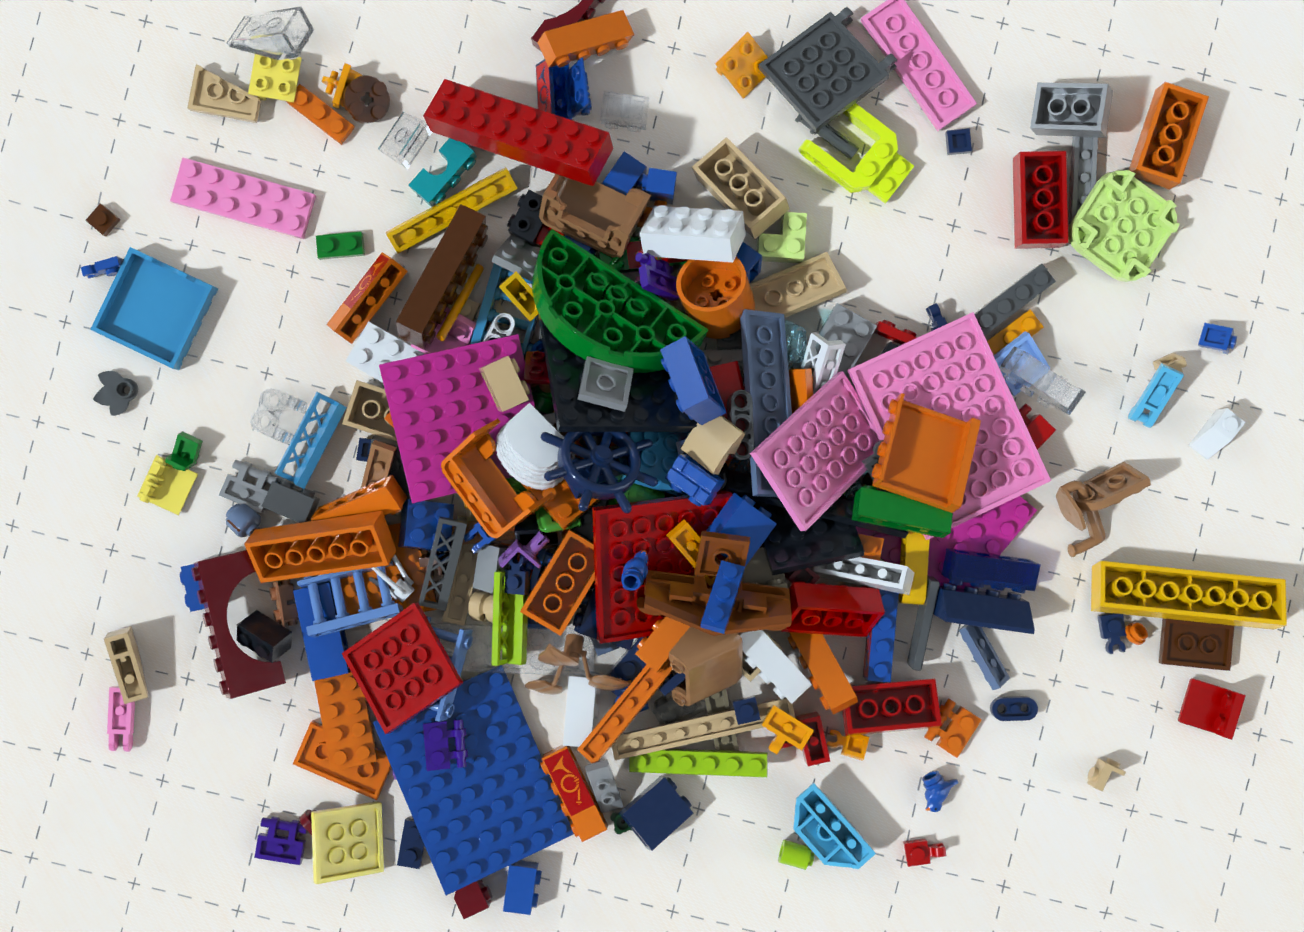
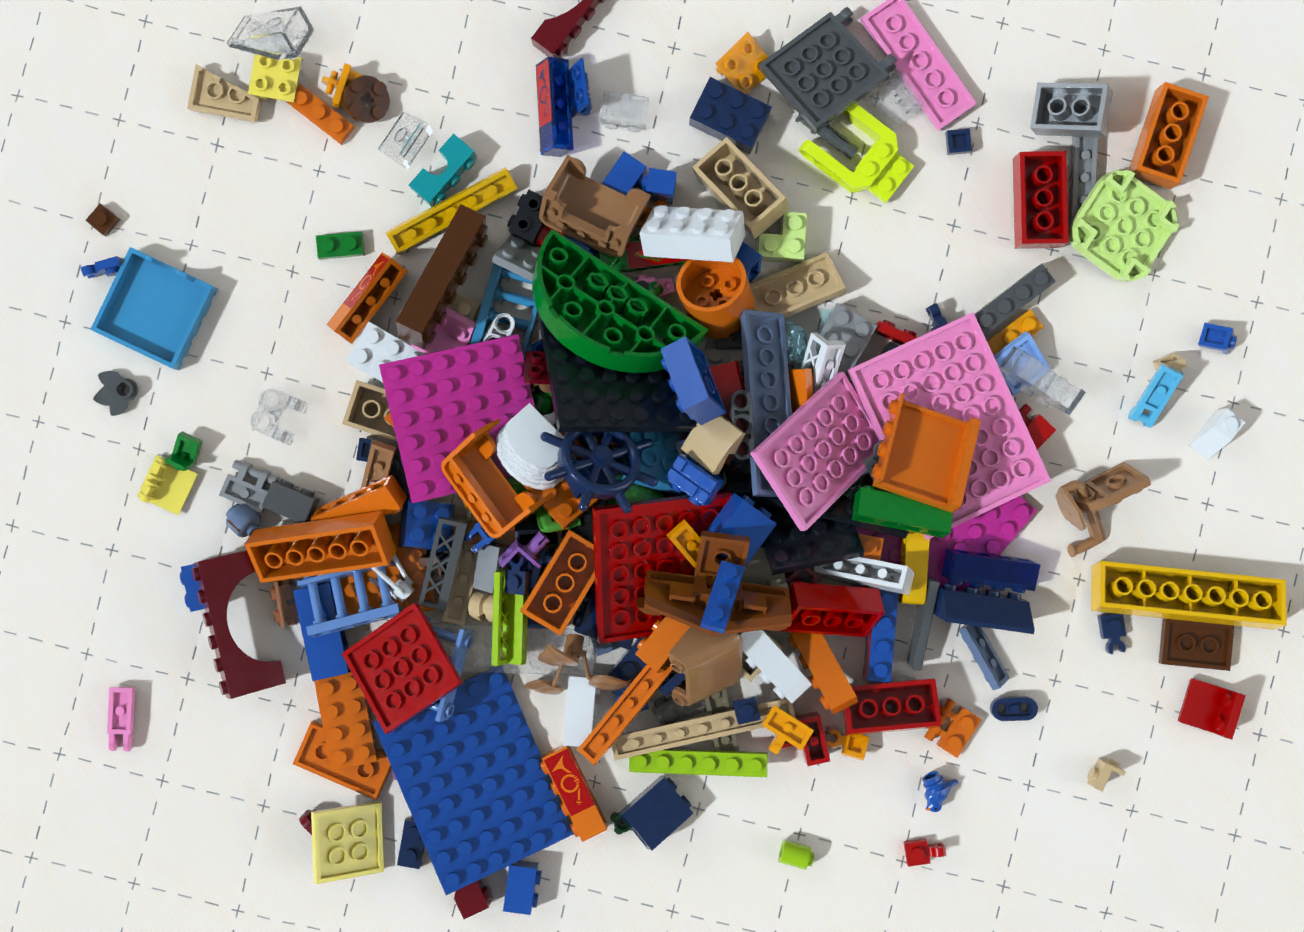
tan slope [104,626,148,704] -> none
bright pink plate [170,158,316,239] -> none
black brick [236,610,292,663] -> none
dark purple plate [254,817,308,865] -> none
dark azure fence [275,392,347,489] -> none
red brick [423,79,614,186] -> none
dark purple plate [423,719,468,771] -> none
light orange bar [436,264,484,341] -> none
tan brick [479,356,530,412] -> none
yellow slope [499,271,539,321] -> none
orange brick [537,10,635,68] -> none
light grey plate [578,356,633,412] -> none
light grey plate [585,760,624,813] -> none
blue animal [621,550,648,590] -> none
dark purple plate [635,252,680,302] -> none
medium azure wedge [793,783,876,869] -> none
orange plate [1125,622,1148,645] -> none
none -> dark blue brick [689,77,772,154]
none -> clear hinge [862,69,925,131]

